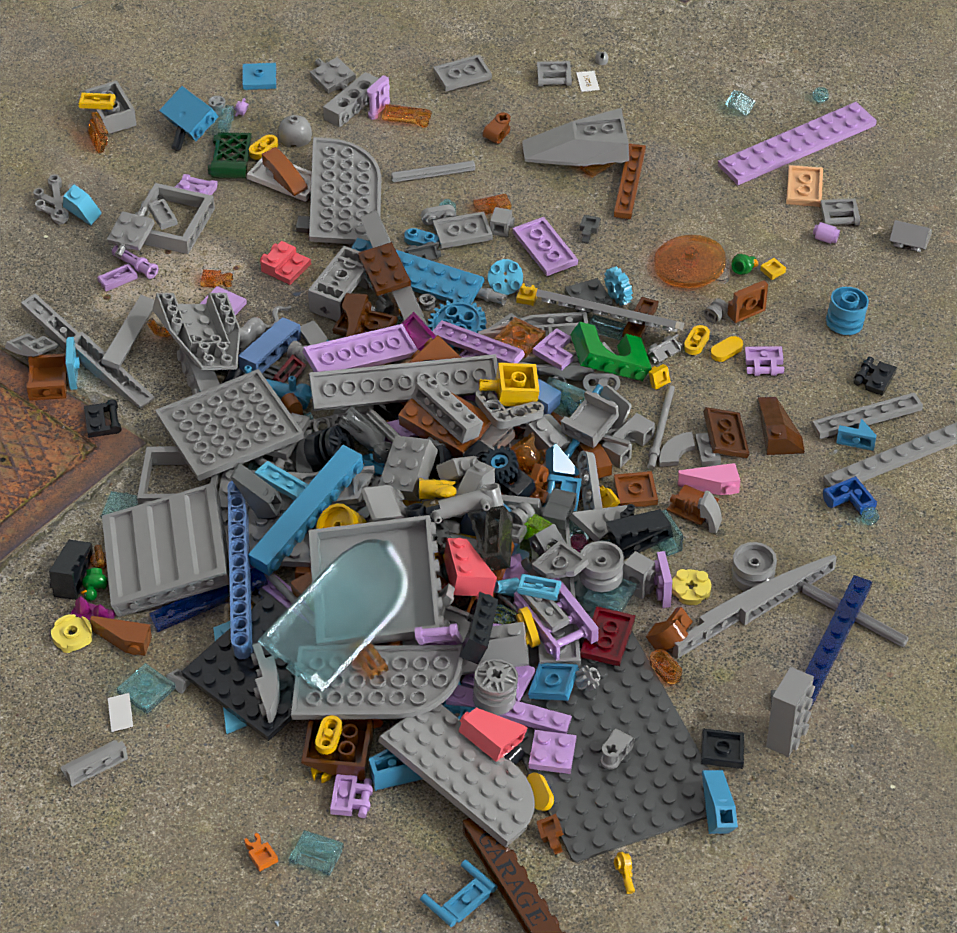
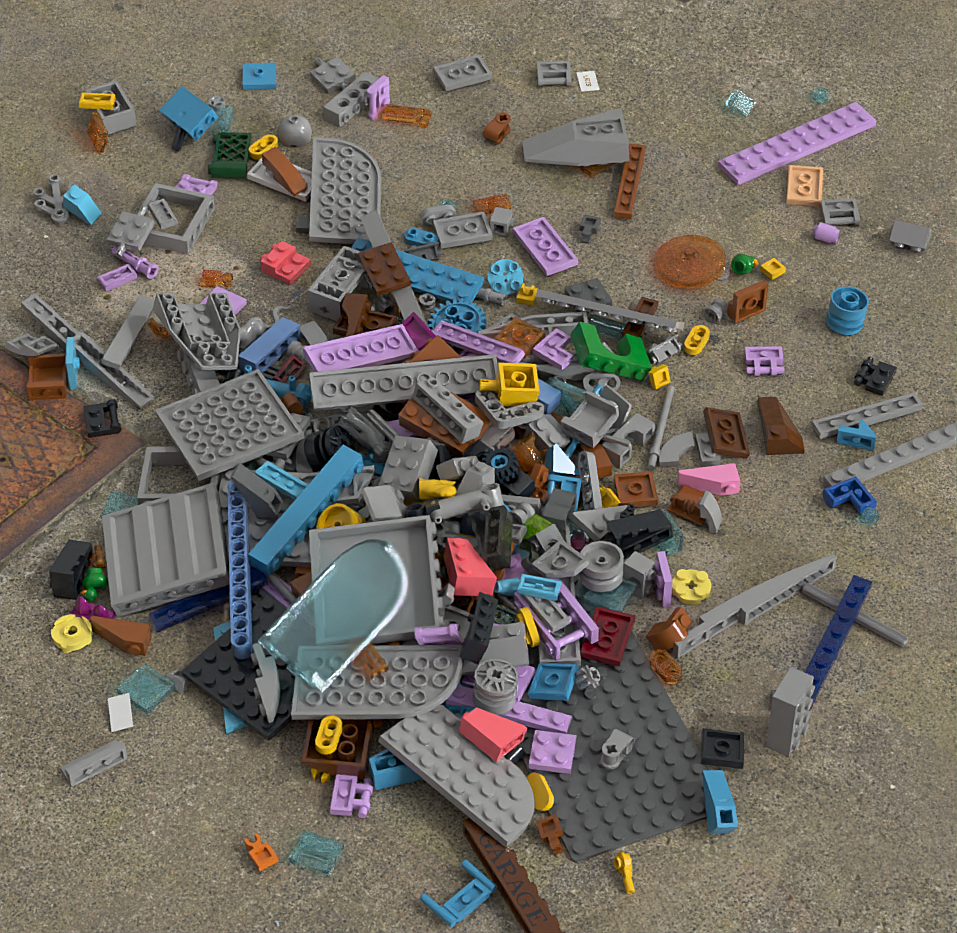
lavender plate [234,98,249,117] -> none
light grey axle [391,161,475,182] -> none
light grey hinge [595,51,608,65] -> none
medium azure gear [604,266,633,306] -> none
yellow tile [711,336,743,362] -> none
light grey wheel [731,542,777,591] -> none

